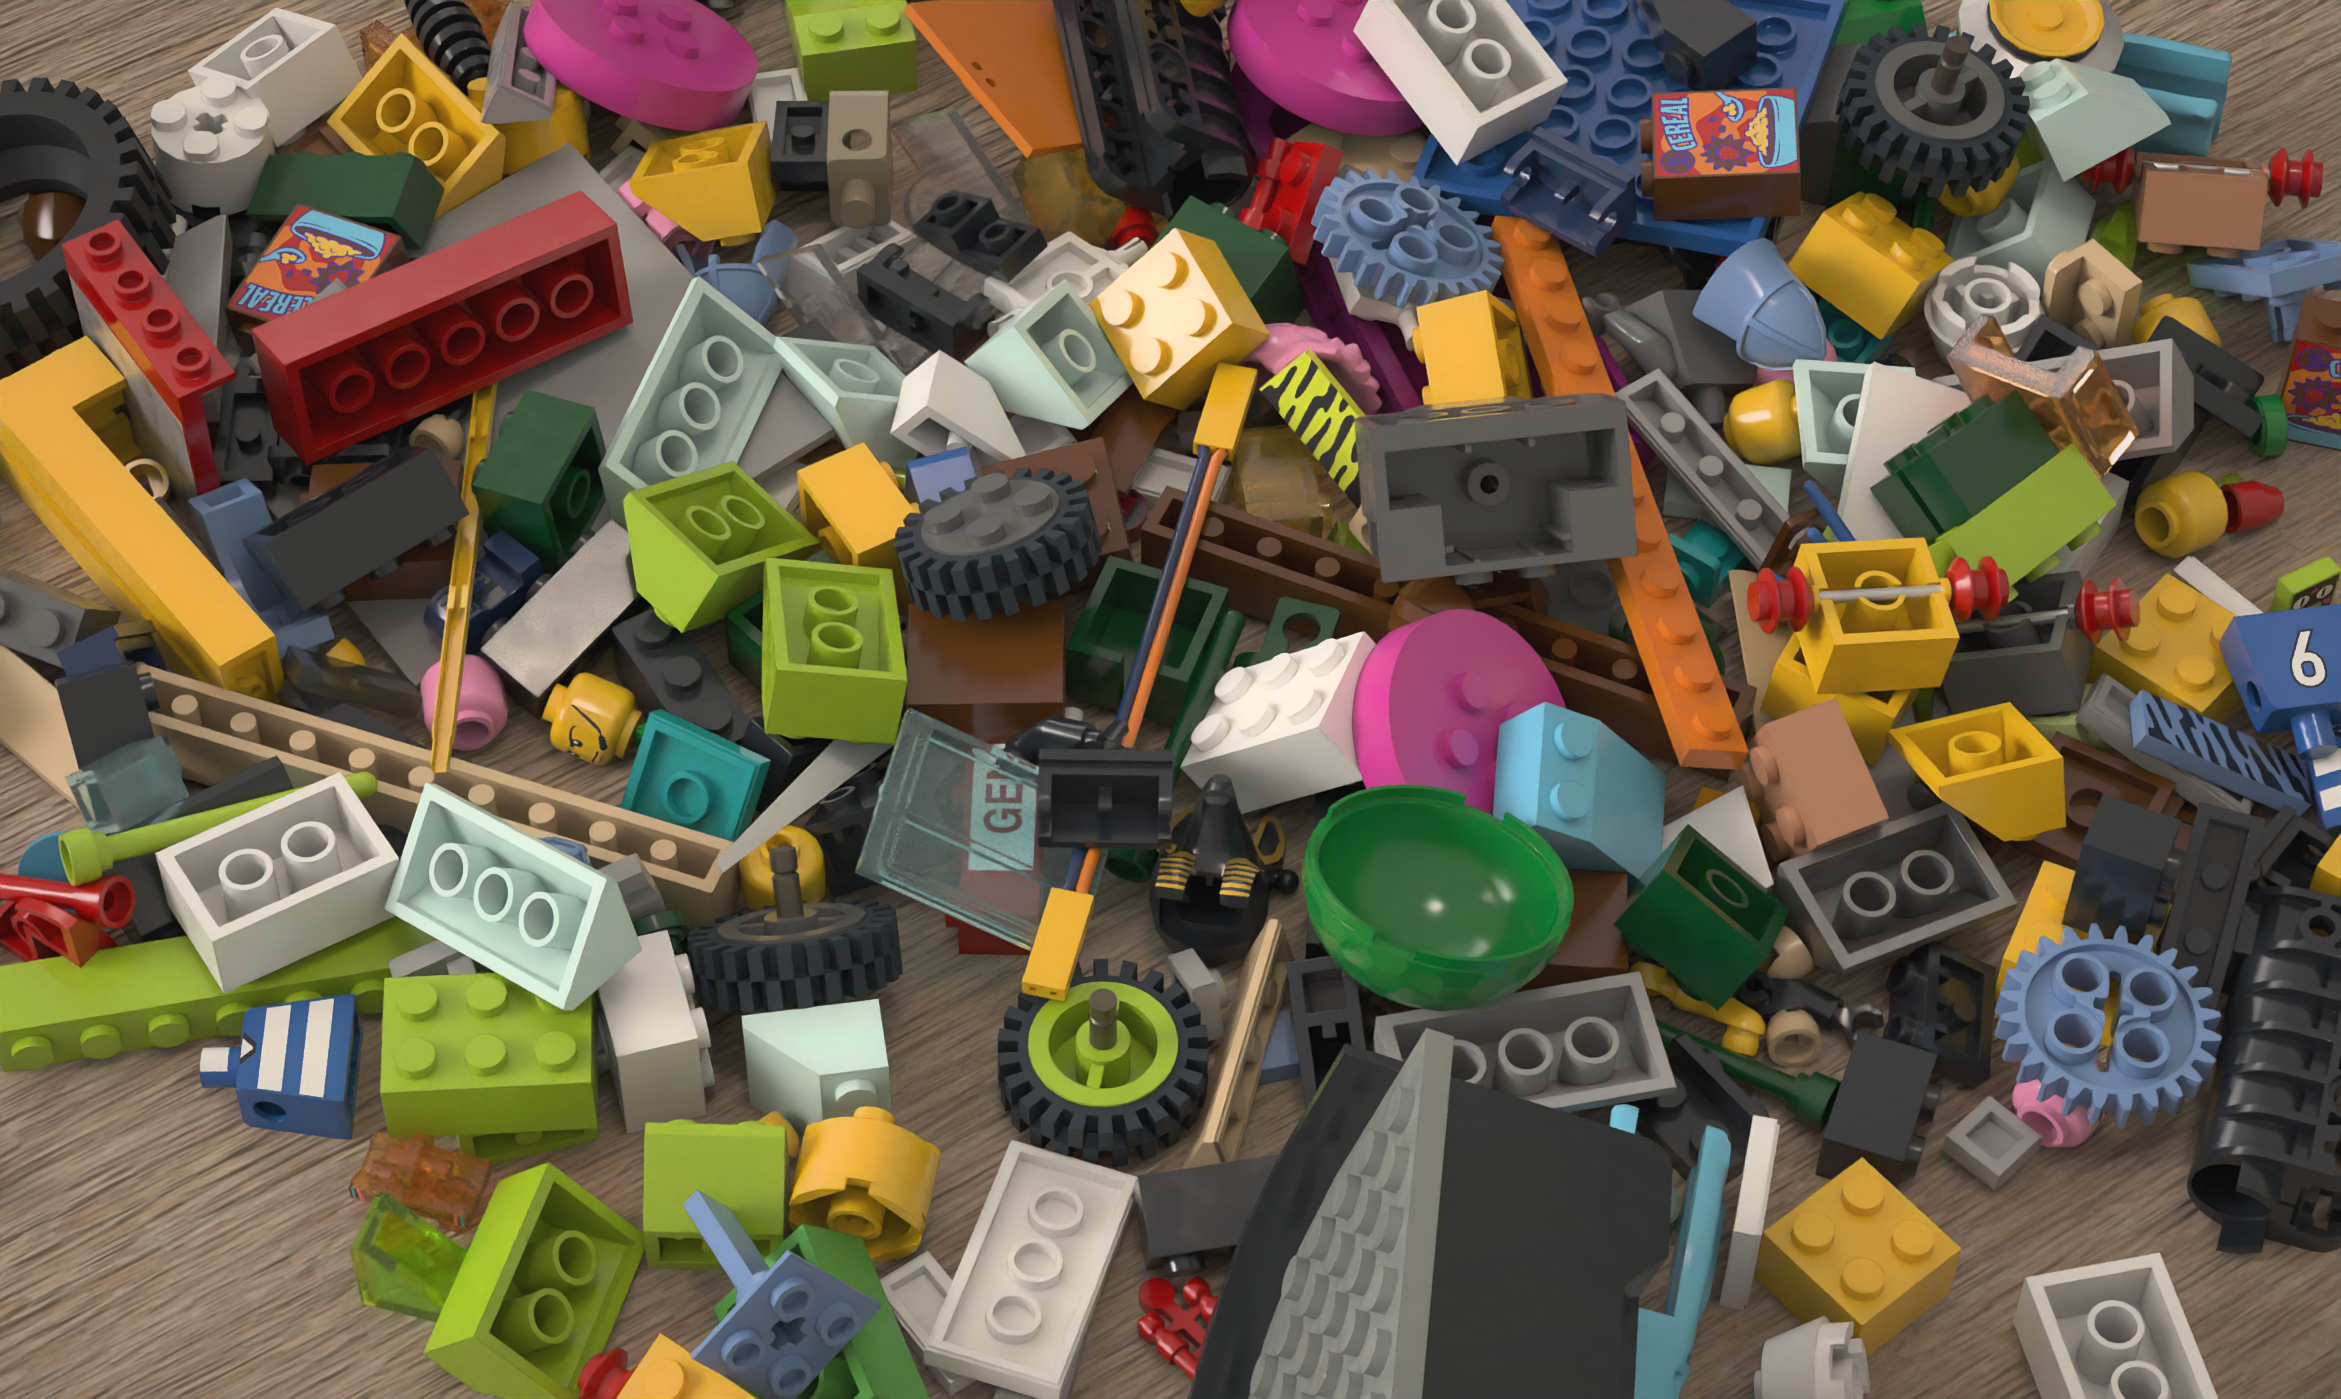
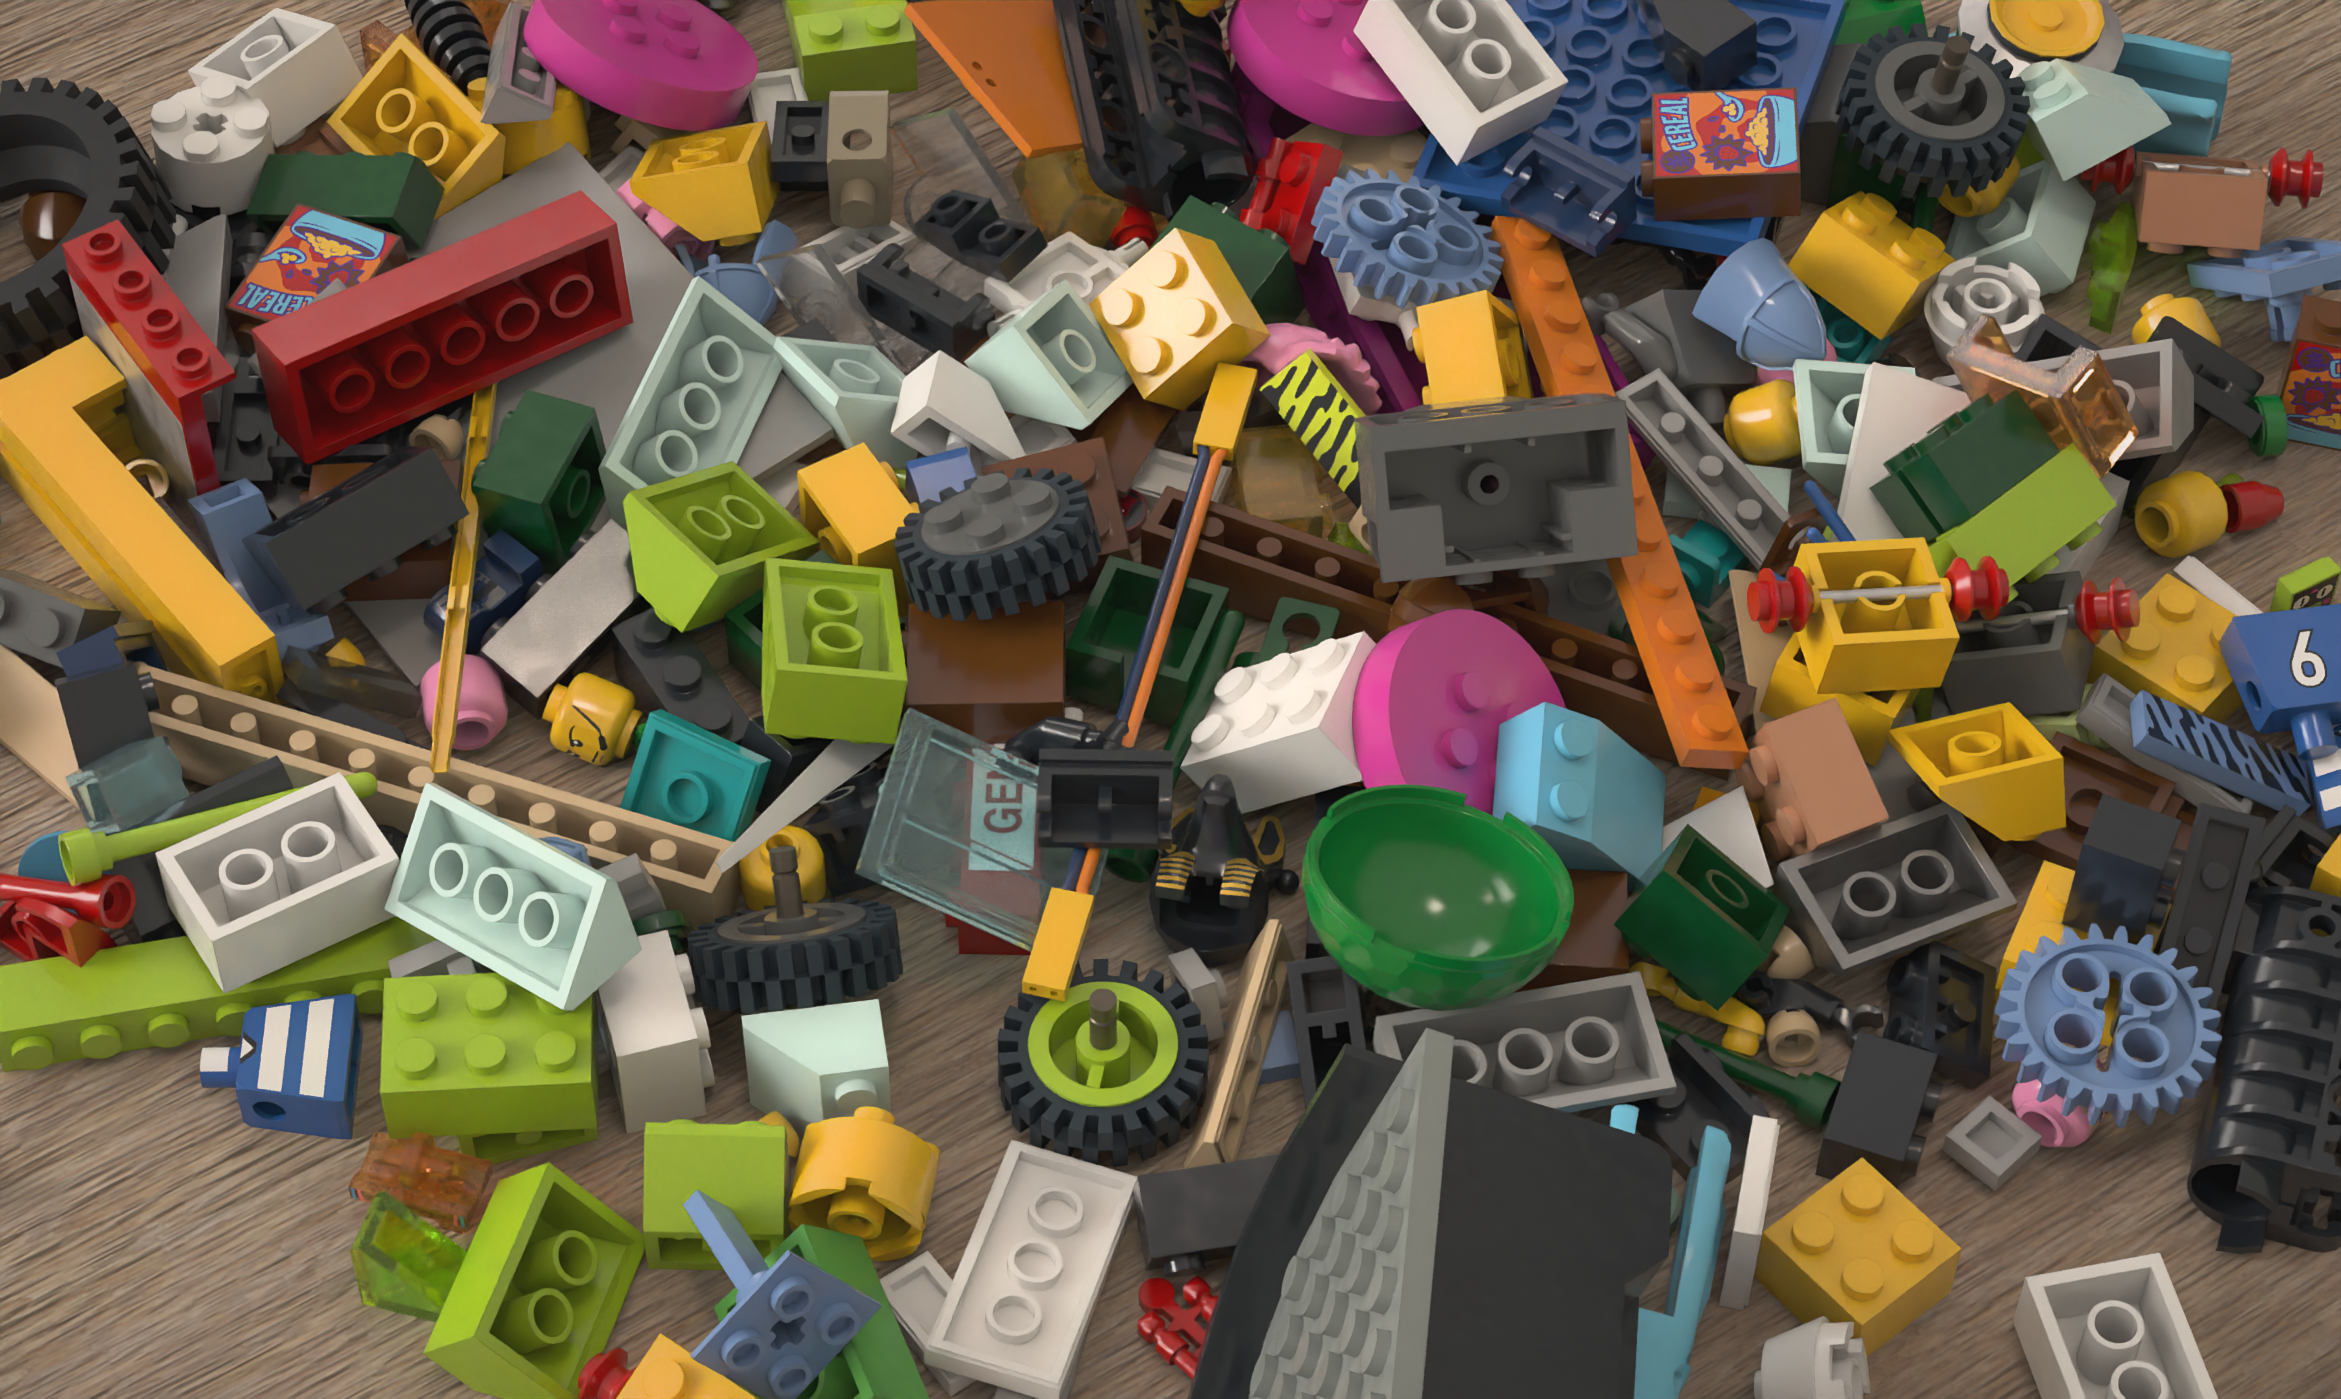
tan bracket [2041,238,2143,349] -> none

